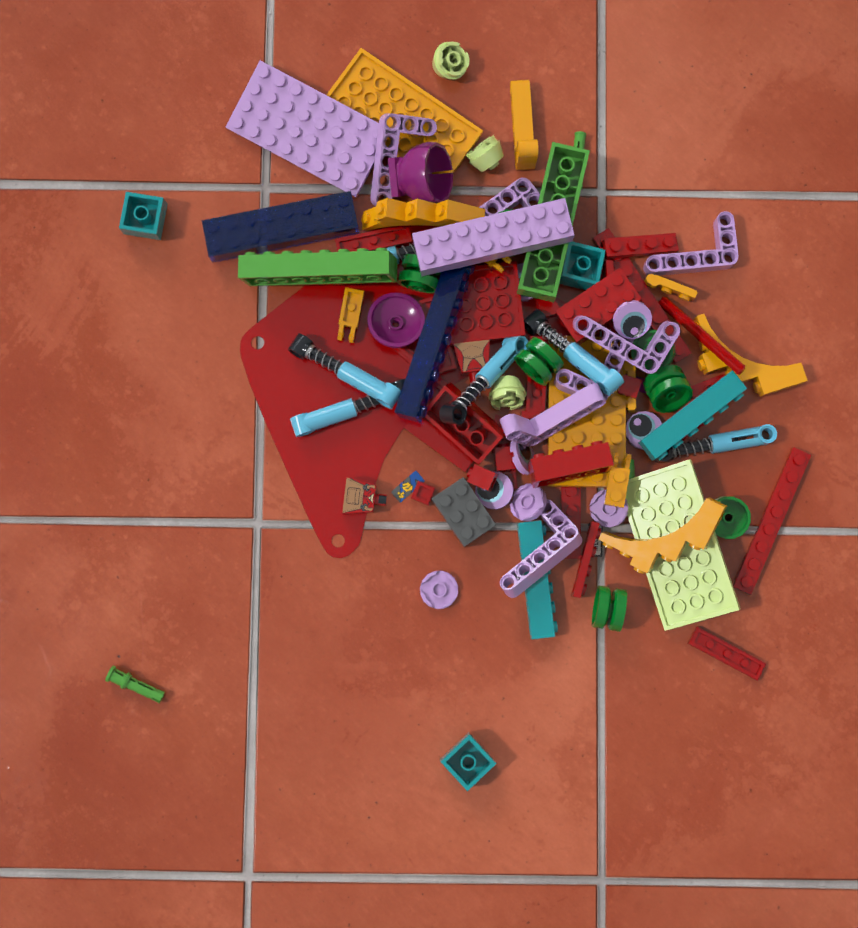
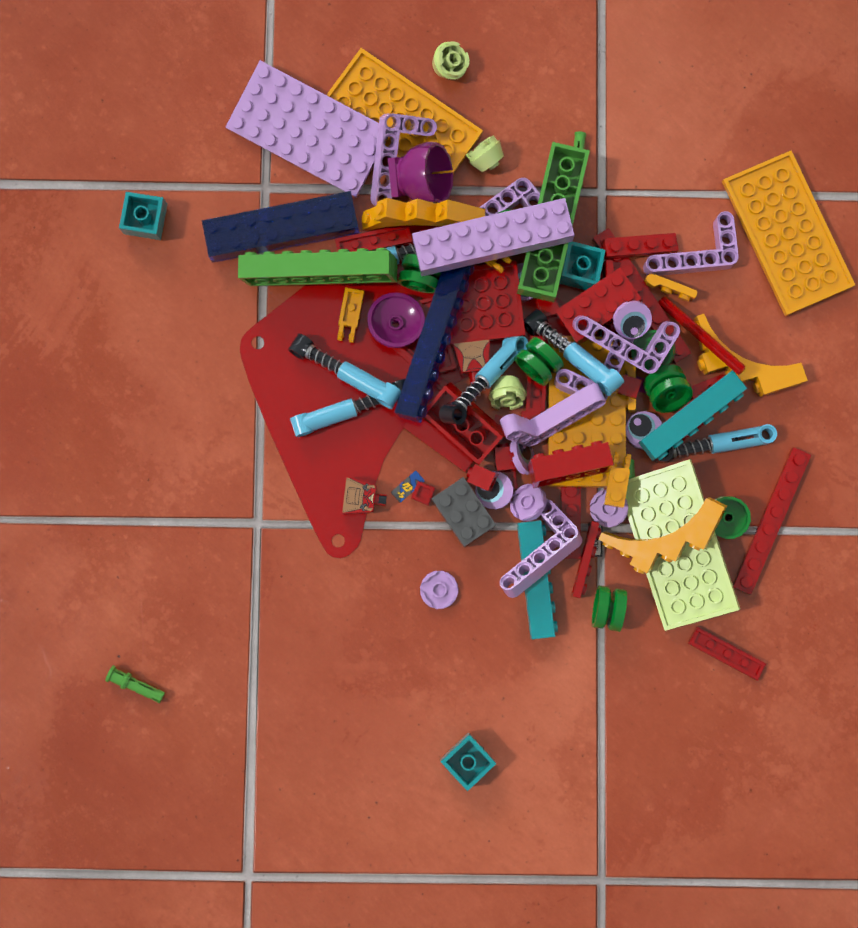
light orange beam [510,80,538,170] -> none
none -> light orange plate [722,150,855,316]

